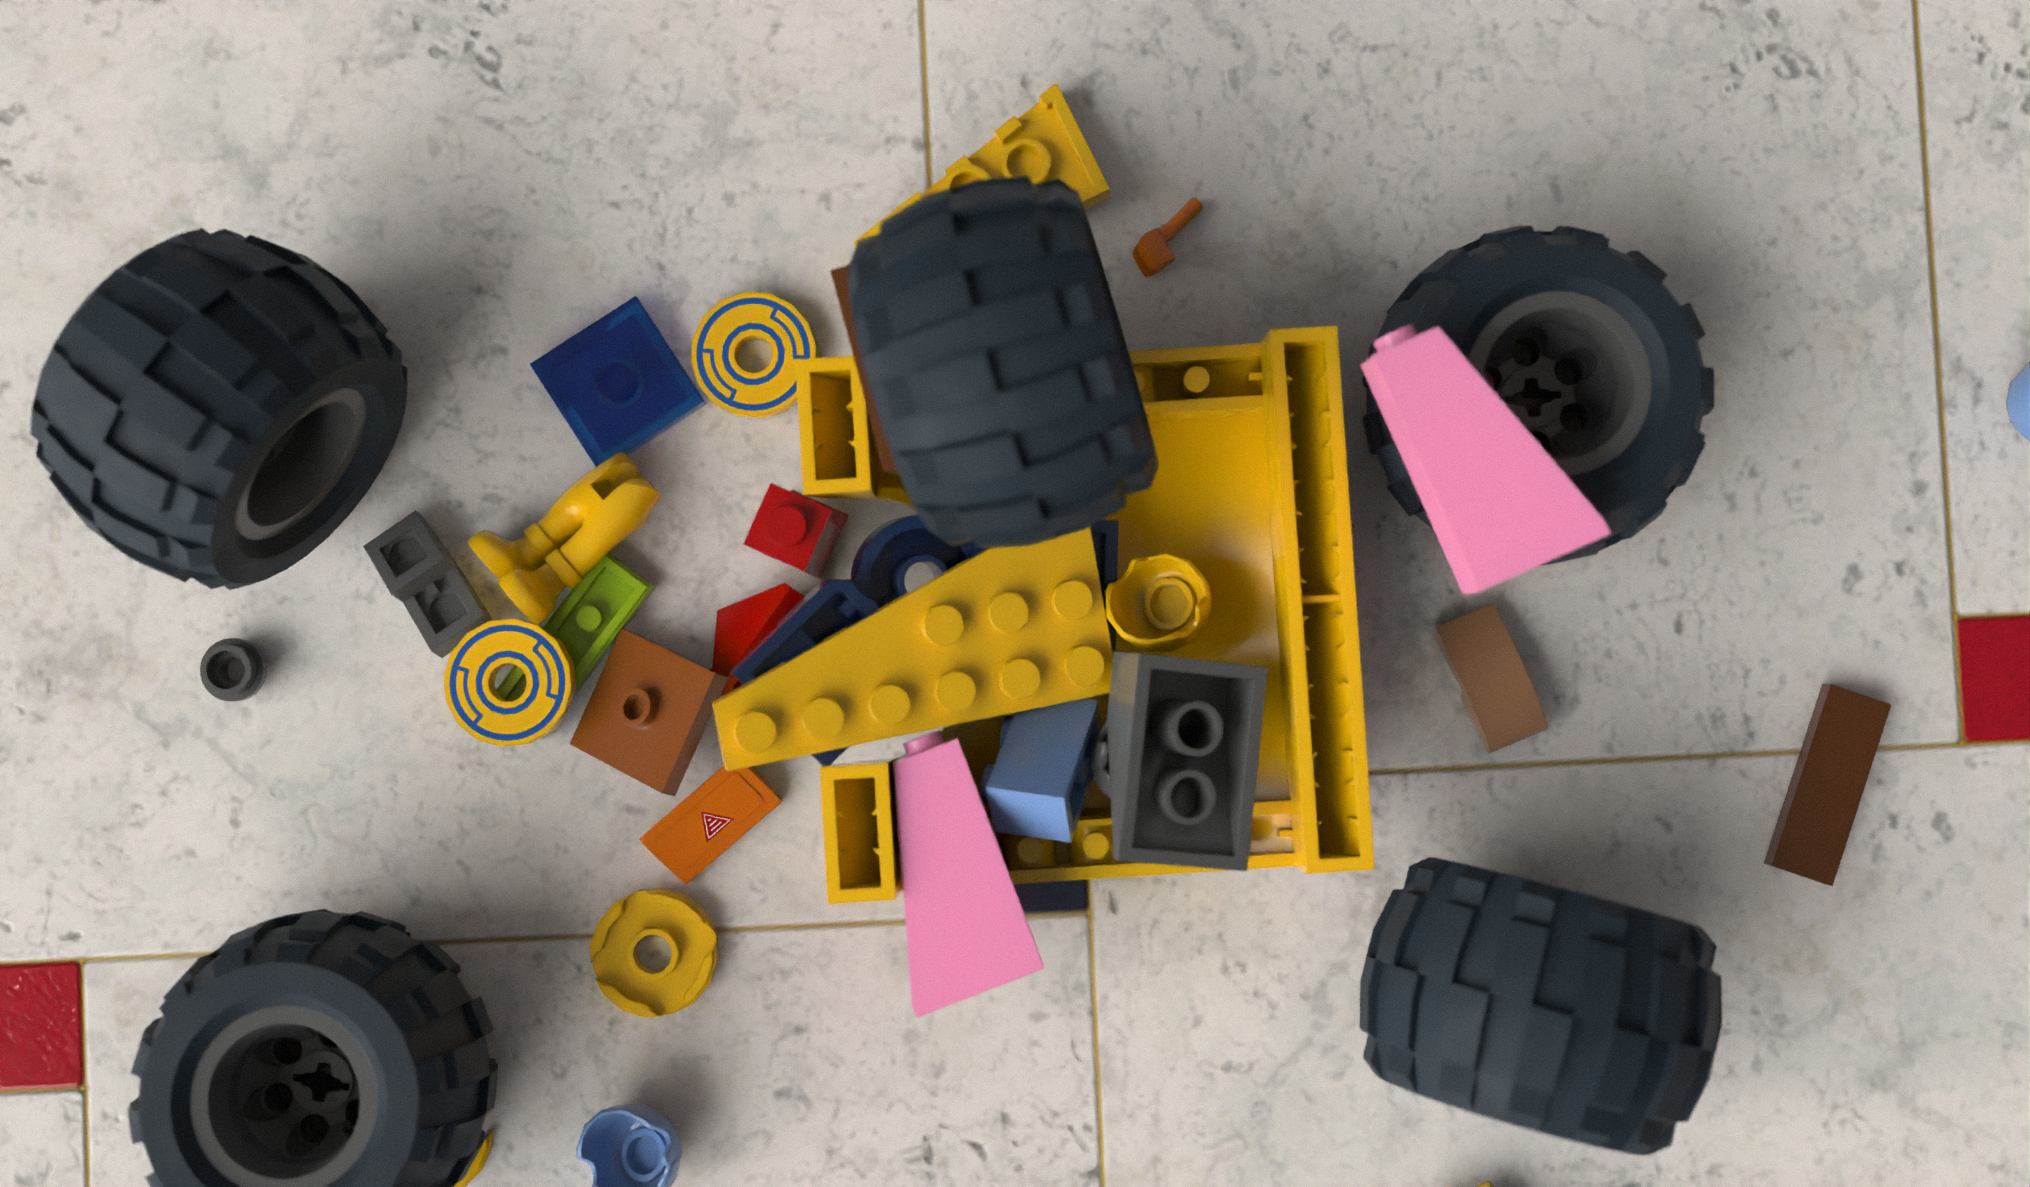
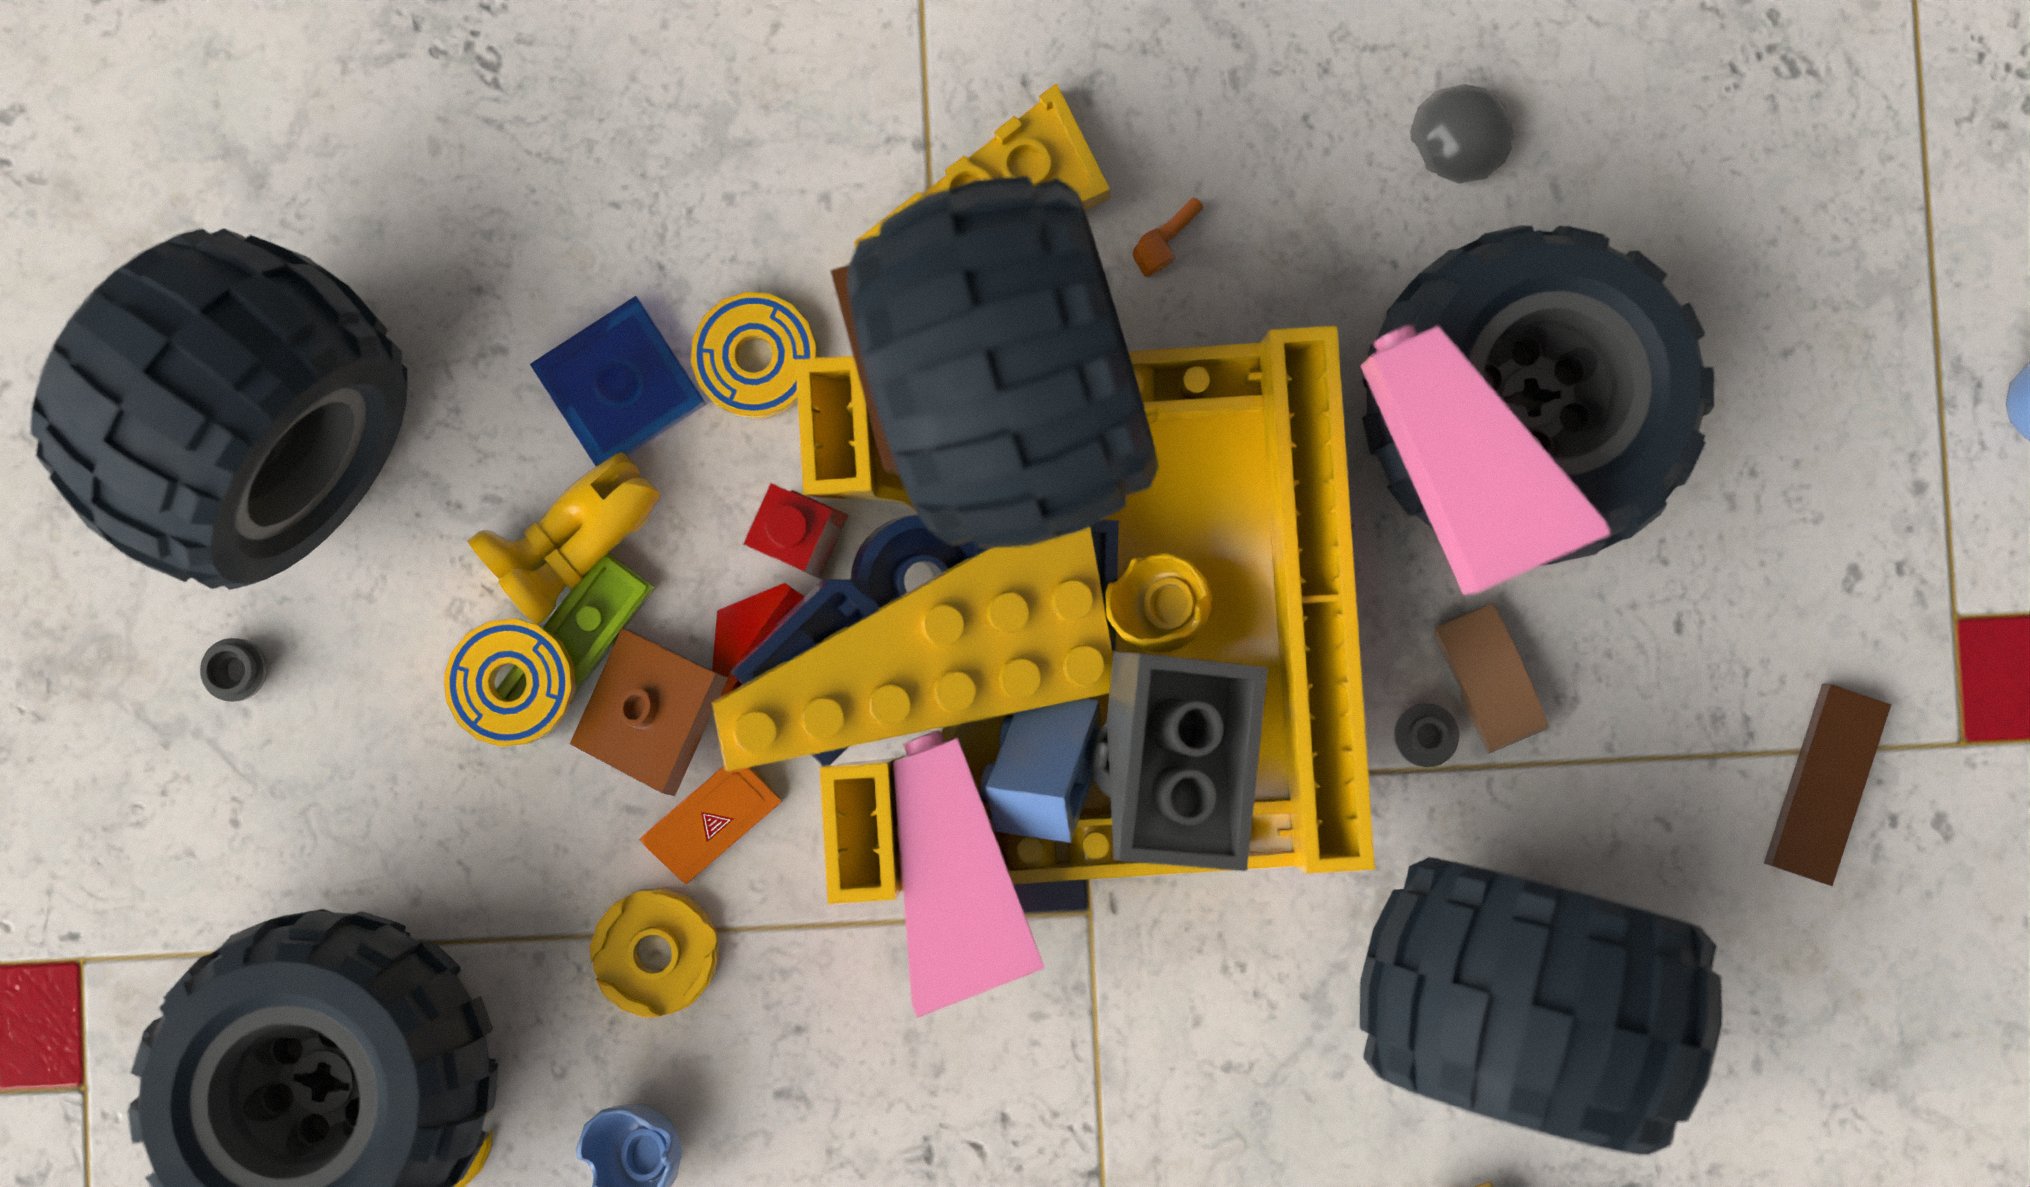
dark grey slope [363,510,493,658] -> none
none -> dark grey plate [1394,703,1459,767]
none -> dark grey hair [1410,84,1514,183]

